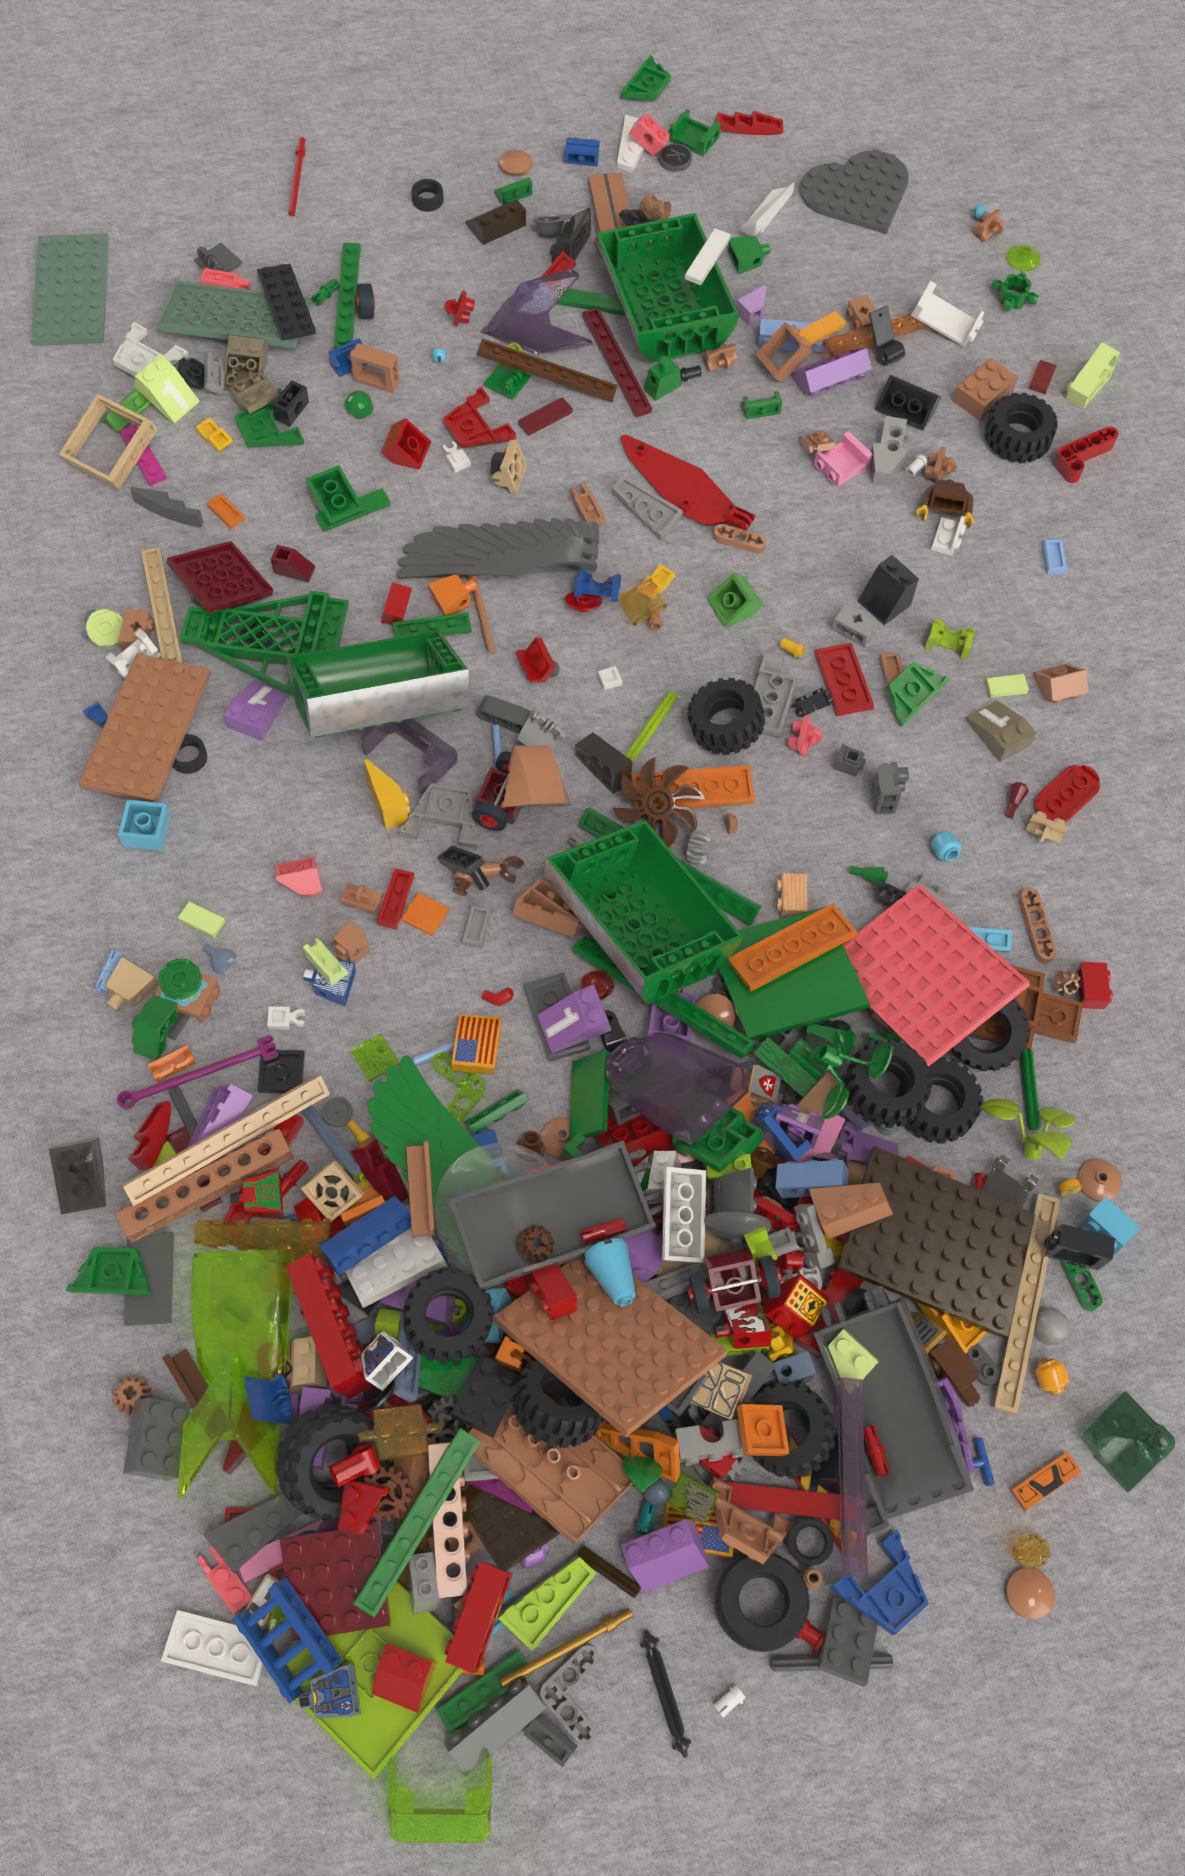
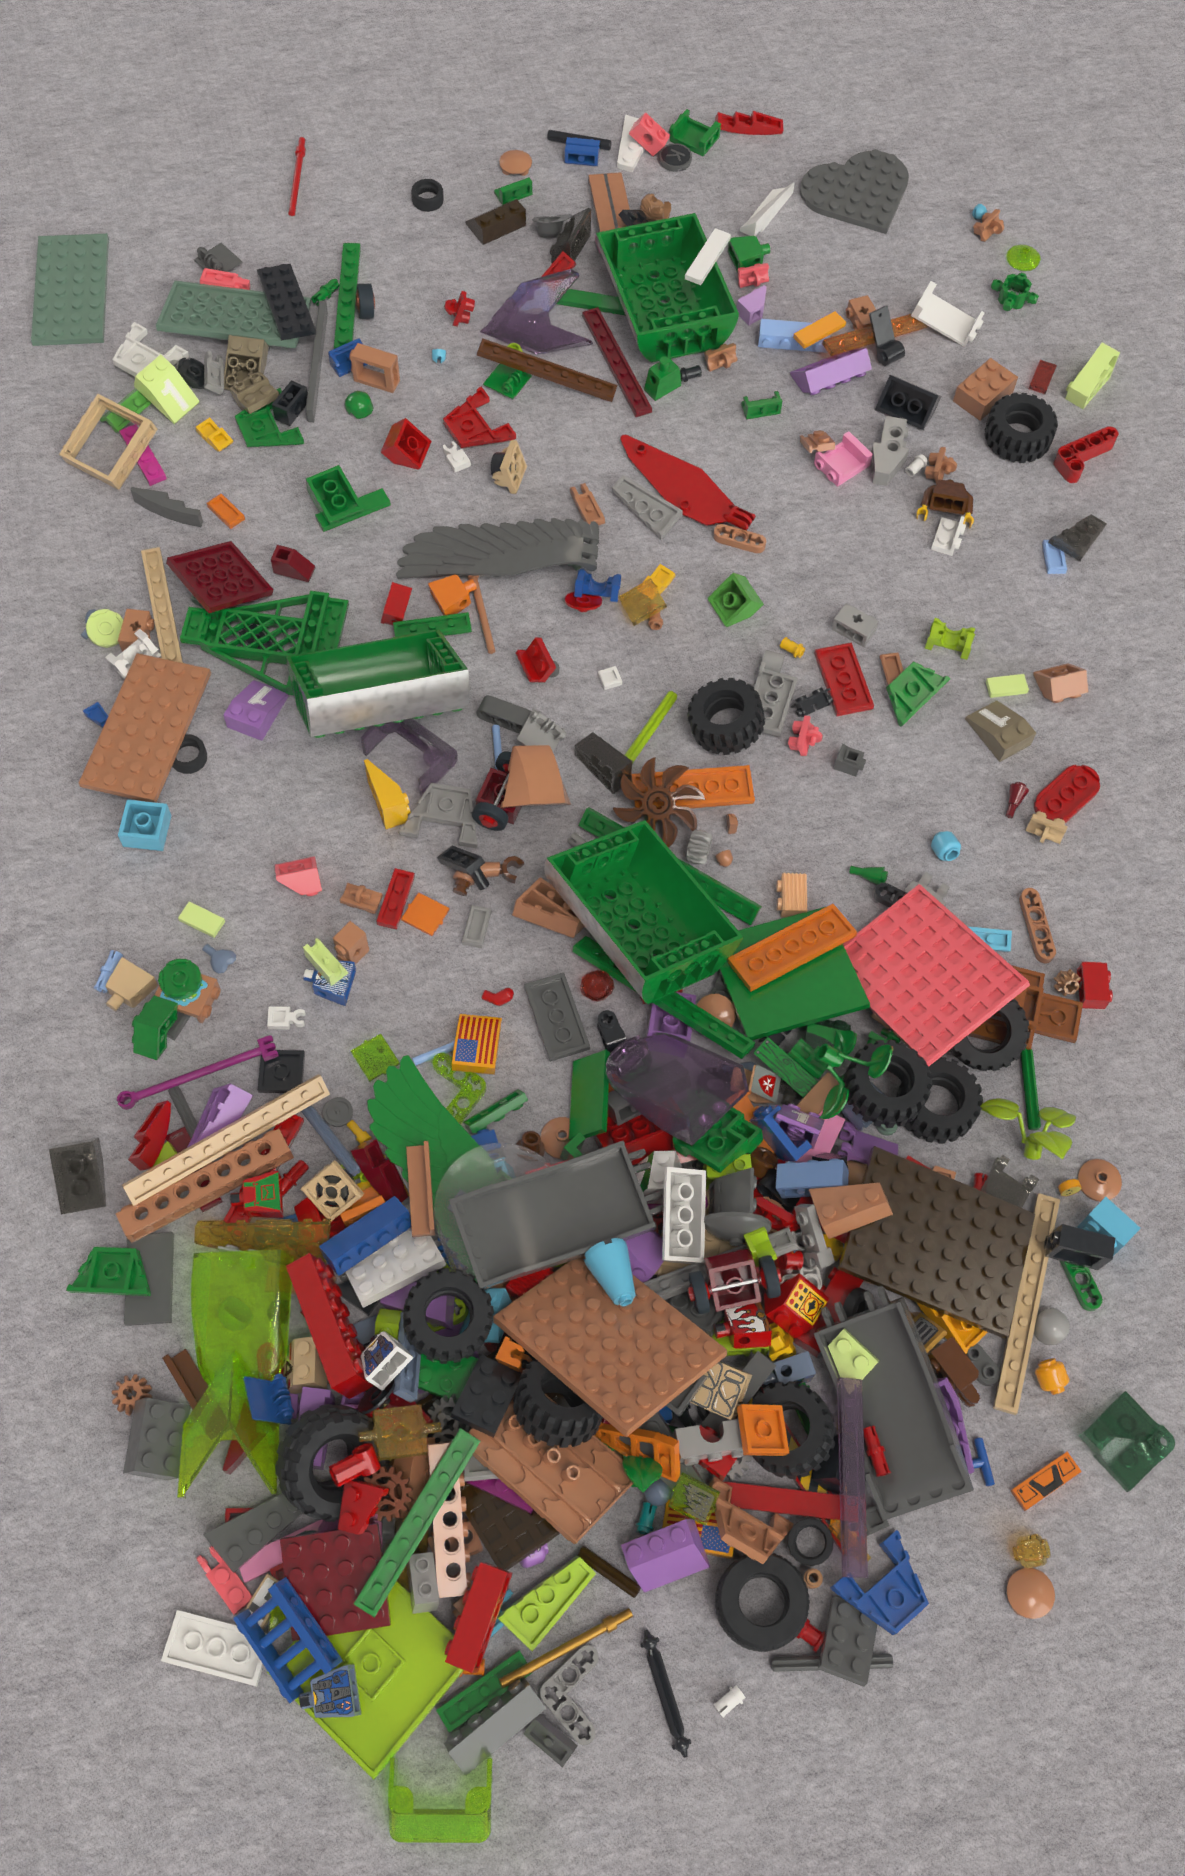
orange hinge [147,1044,196,1083] -> none
red slope [372,1643,437,1713] -> none
dark red tile [518,397,573,436] -> none
reddish brown gear [518,1225,555,1262] -> none
red brick [529,1263,577,1321] -> none
medium lavender slope [537,985,611,1054] -> none
red axle [580,1219,626,1244] -> none
green wing [620,55,671,100] -> none
nougat window [755,322,812,383] -> none
black slope [858,555,919,625] -> none
dark grey hips [872,762,909,814] -> none
none -> dark grey tile [306,301,328,423]
none -> black axle [547,130,612,150]
none -> nougat hinge [715,850,733,867]
none -> coral hips [738,263,769,288]
none -> clear smoke wing [1048,514,1107,561]

